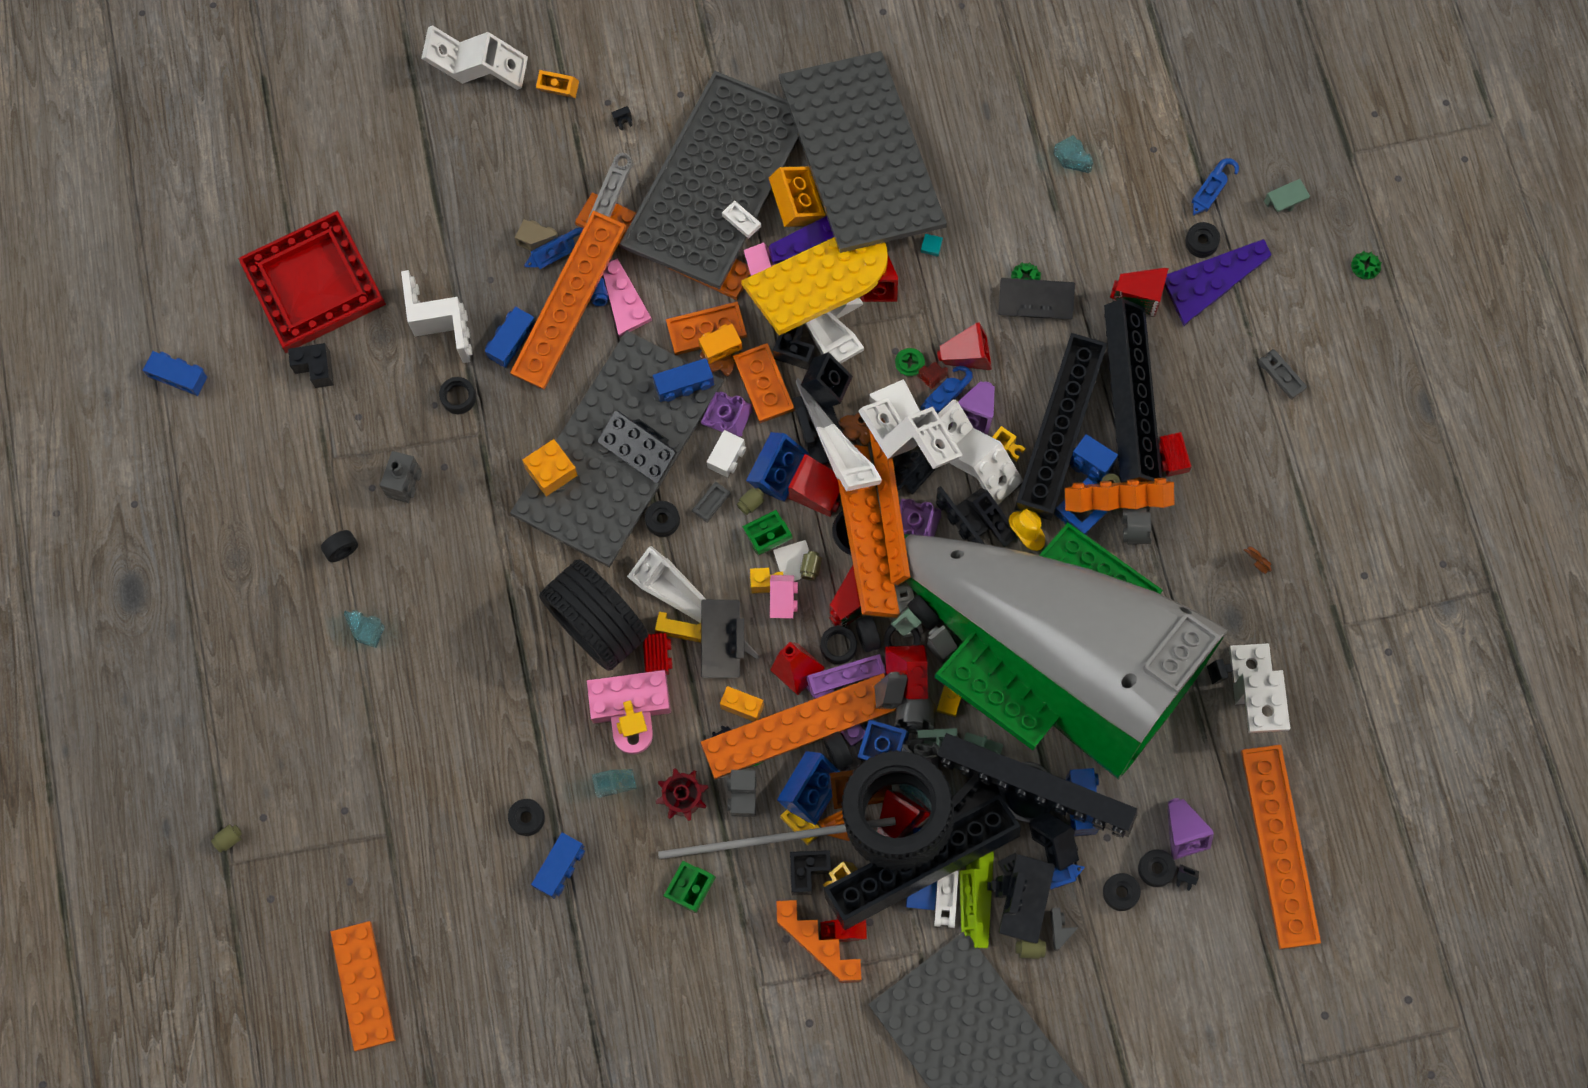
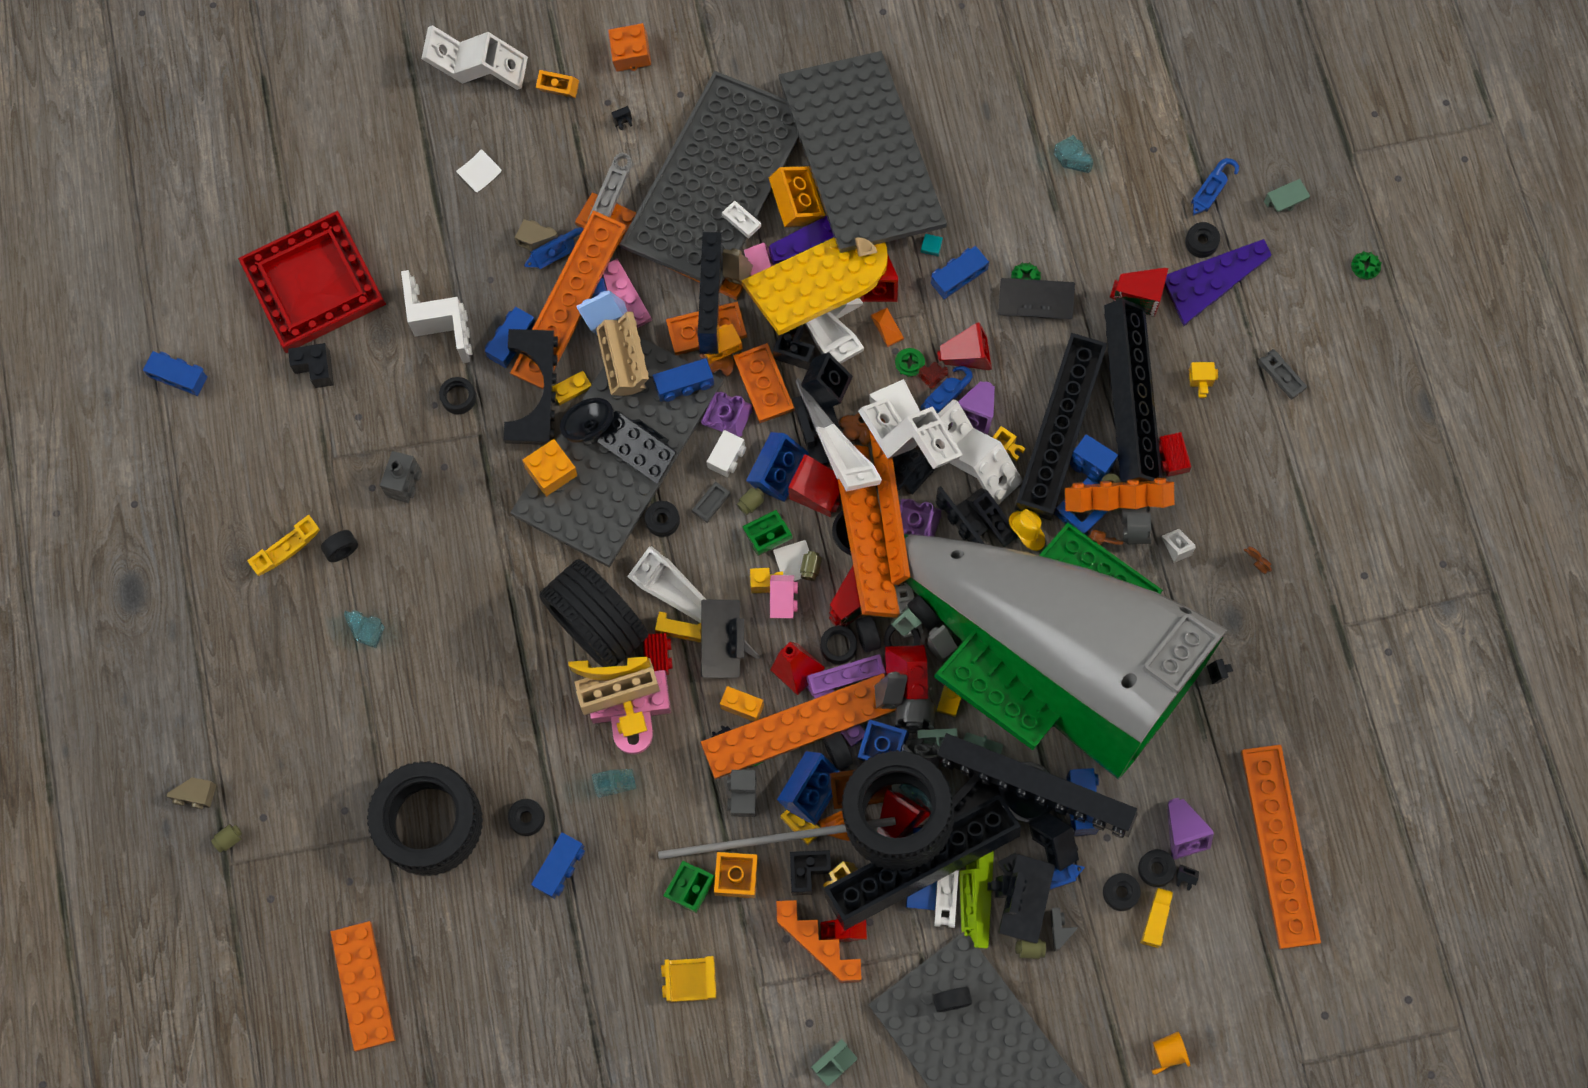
dark red brick [655,768,709,821] -> none
white bracket [1229,643,1290,733] -> none
none -> dark tan slope [167,777,216,810]
none -> yellow slope [247,515,320,576]
none -> black tyre [367,761,483,876]
none -> white sticker [456,149,502,192]
none -> black arch [504,329,558,445]
none -> yellow plate [553,371,591,405]
none -> black dish [560,398,614,443]
none -> yellow slope [568,657,650,681]
none -> tan brick [574,658,660,715]
none -> light blue slope [577,290,628,335]
none -> tan brick [596,312,649,396]
none -> orange brick [608,23,651,72]
none -> yellow panel [661,956,717,1003]
none -> black arch [698,232,723,354]
none -> light orange brick [714,852,758,898]
none -> dark tan slope [723,248,753,285]
none -> sand green panel [811,1039,857,1086]
none -> tan tile [855,237,877,257]
none -> orange slope [871,308,904,347]
none -> blue brick [931,246,989,299]
none -> black tyre [933,987,972,1012]
none -> dark orange plate [1088,530,1124,545]
none -> yellow leg [1140,888,1173,948]
none -> light orange hat [1151,1031,1190,1075]
none -> white slope [1162,529,1196,563]
none -> yellow brick [1189,362,1218,398]

